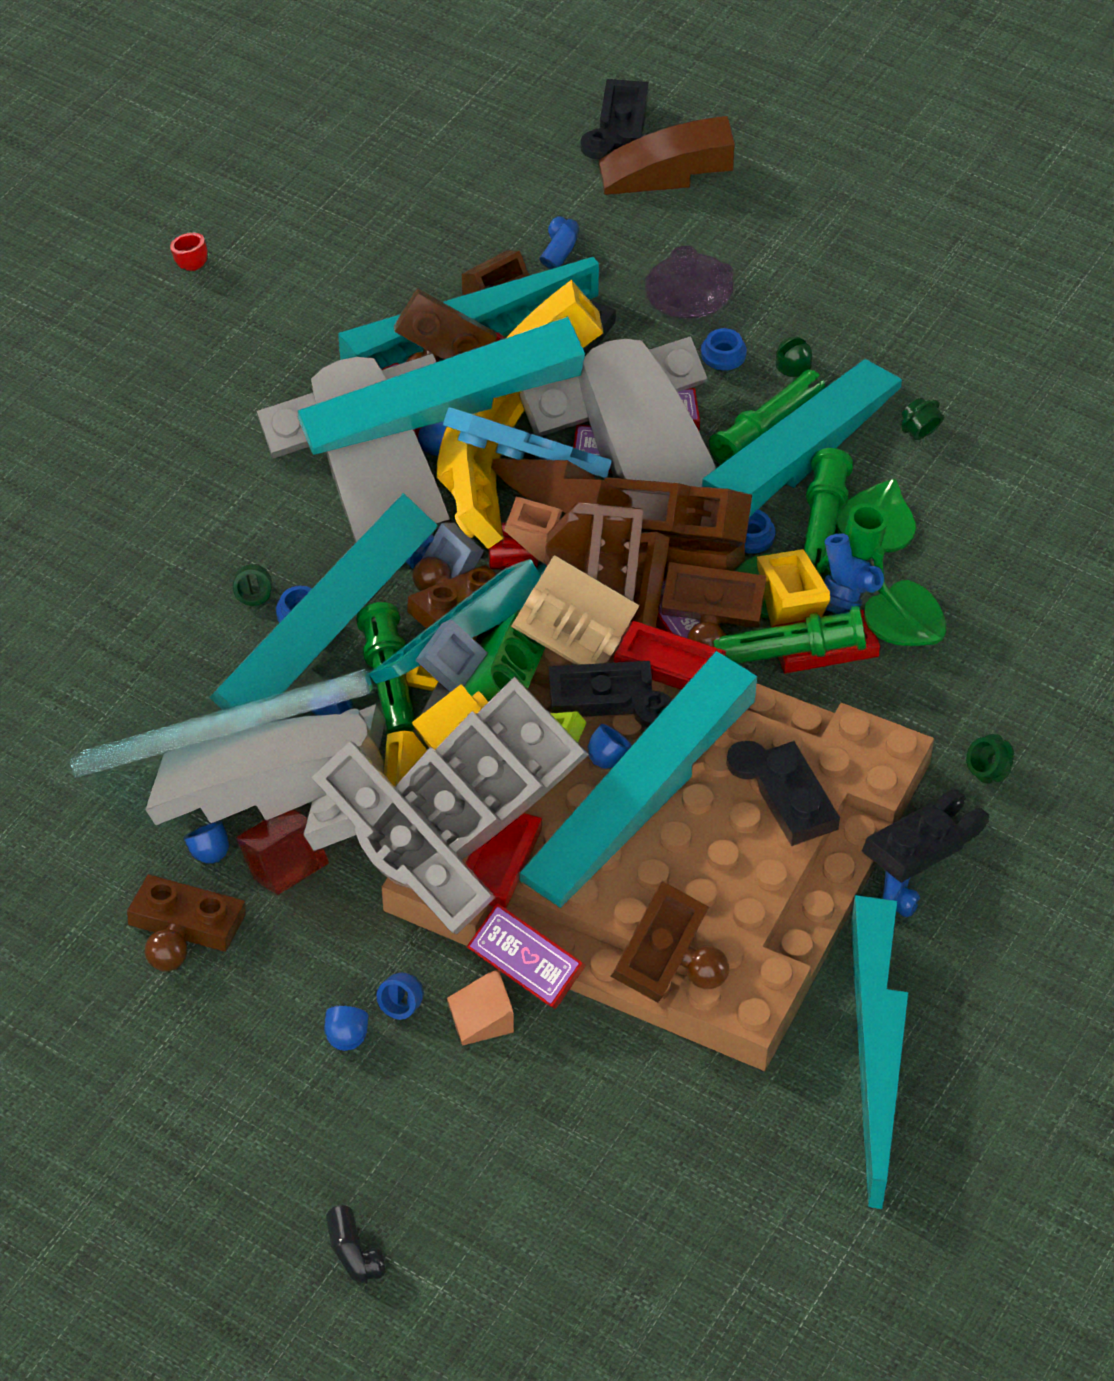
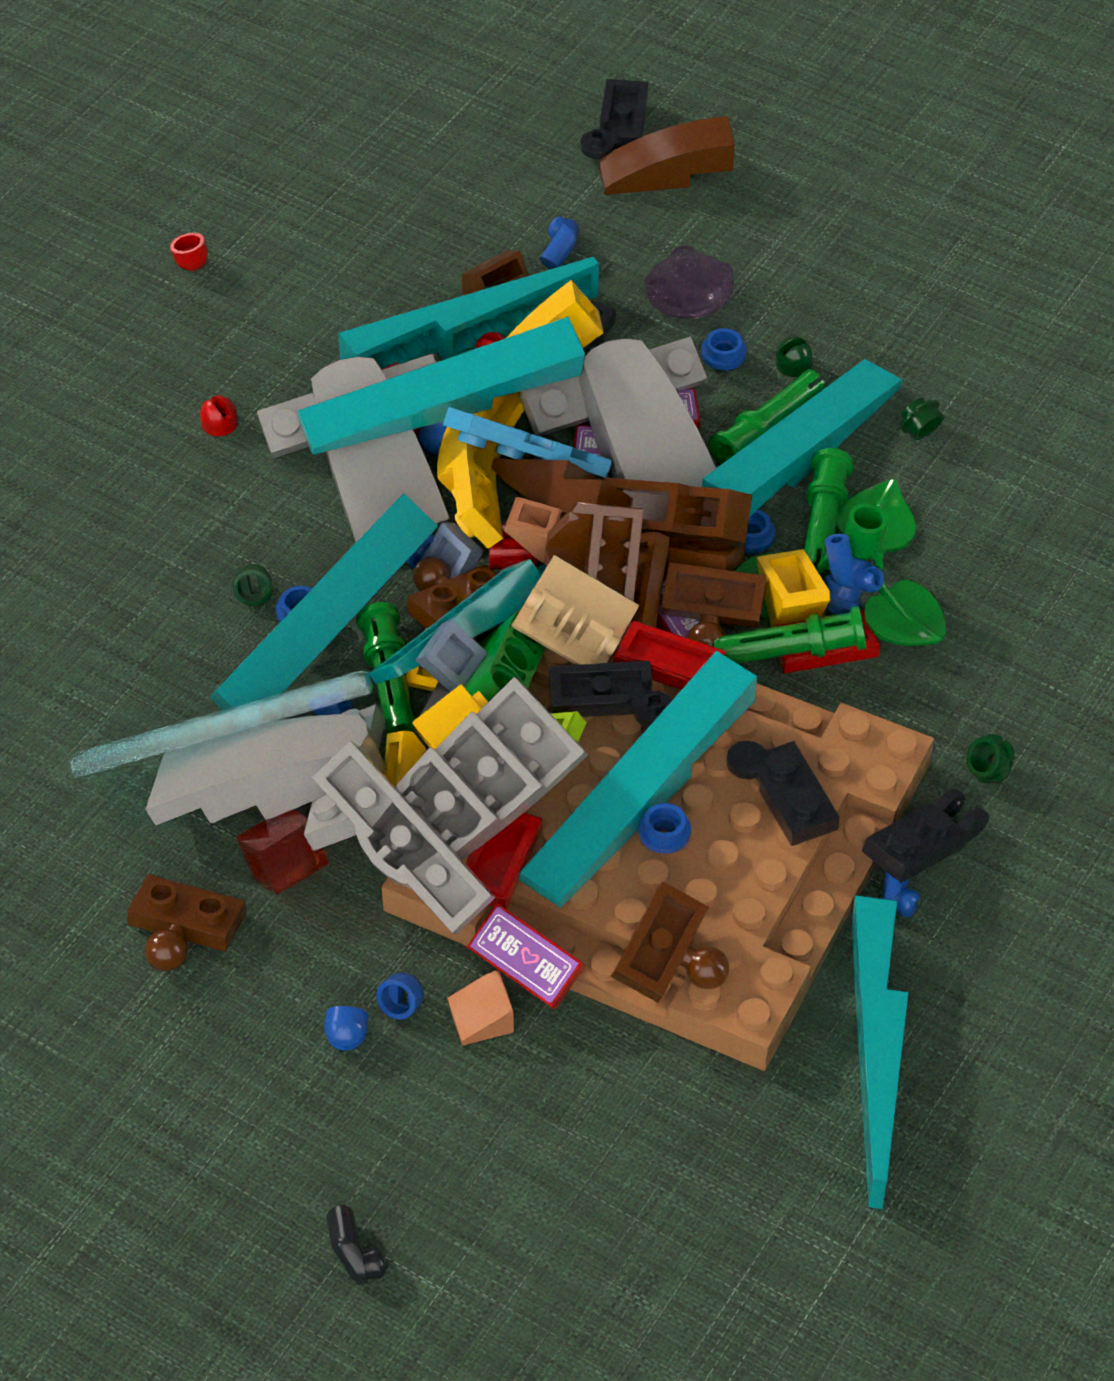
blue hinge [184,821,229,864] -> none
reddish brown plate [394,288,497,362] -> none
blue hinge [587,724,632,769] -> none
none -> red hinge [200,395,238,436]
none -> blue plate [638,803,691,854]

